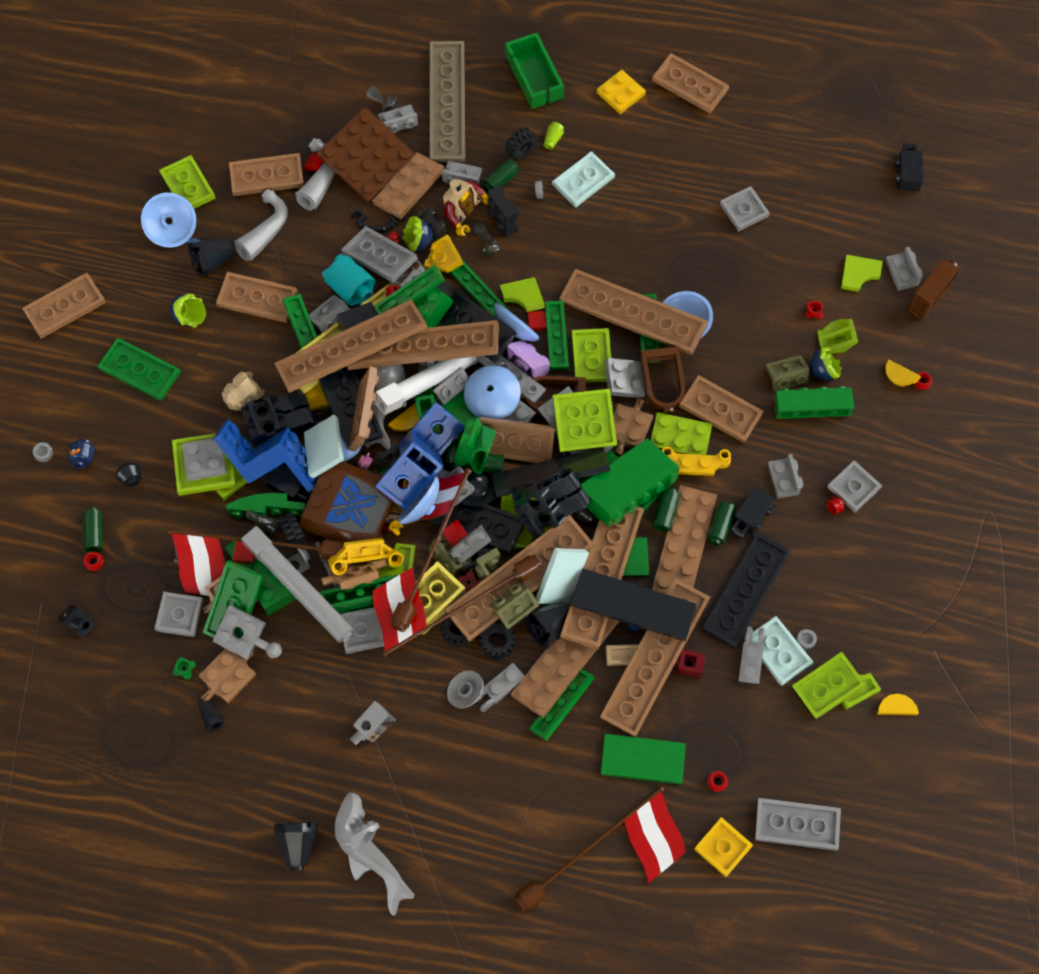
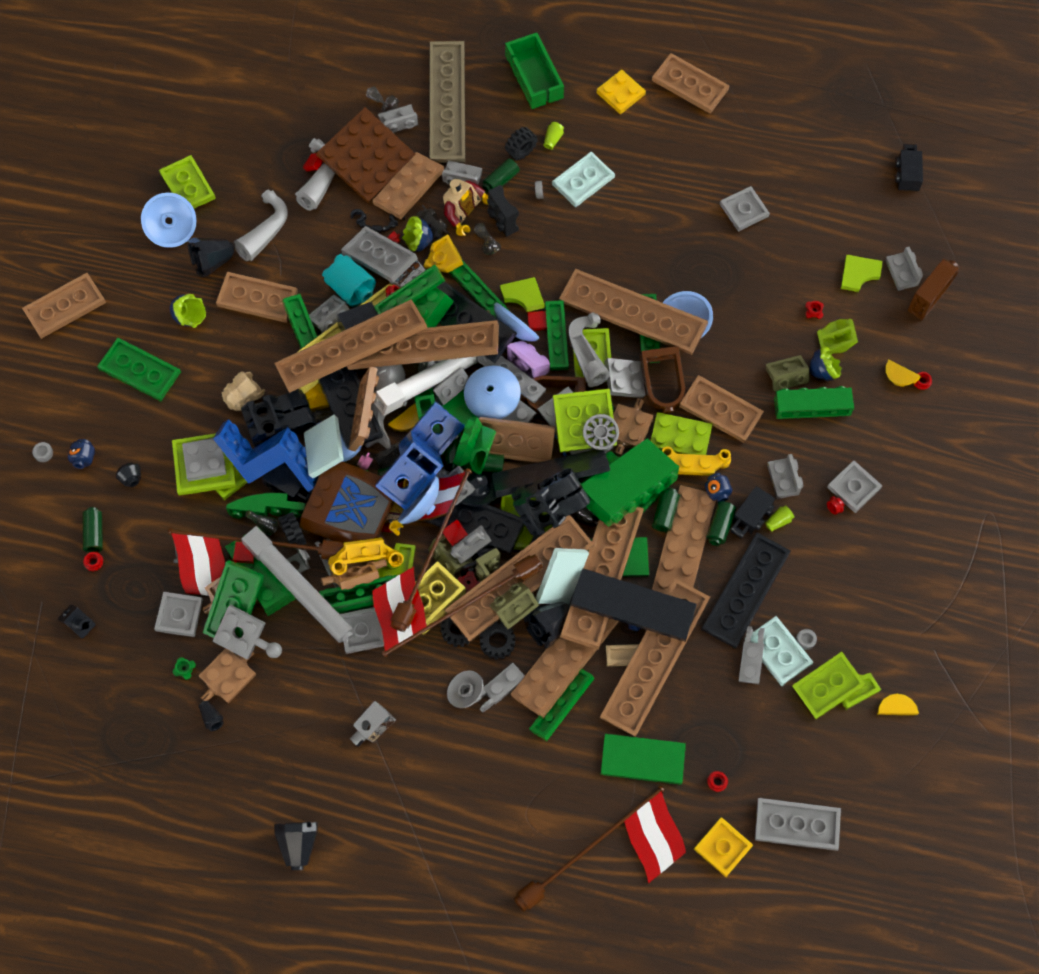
medium nougat plate [229,153,304,196] -> none
light grey piece [335,792,415,916] -> none
dark red brick [674,650,706,679] -> none
none -> light grey animal [569,312,611,387]
none -> light grey wheel [583,414,619,450]
none -> dark blue head [704,473,733,502]
none -> lime cone [765,505,795,532]

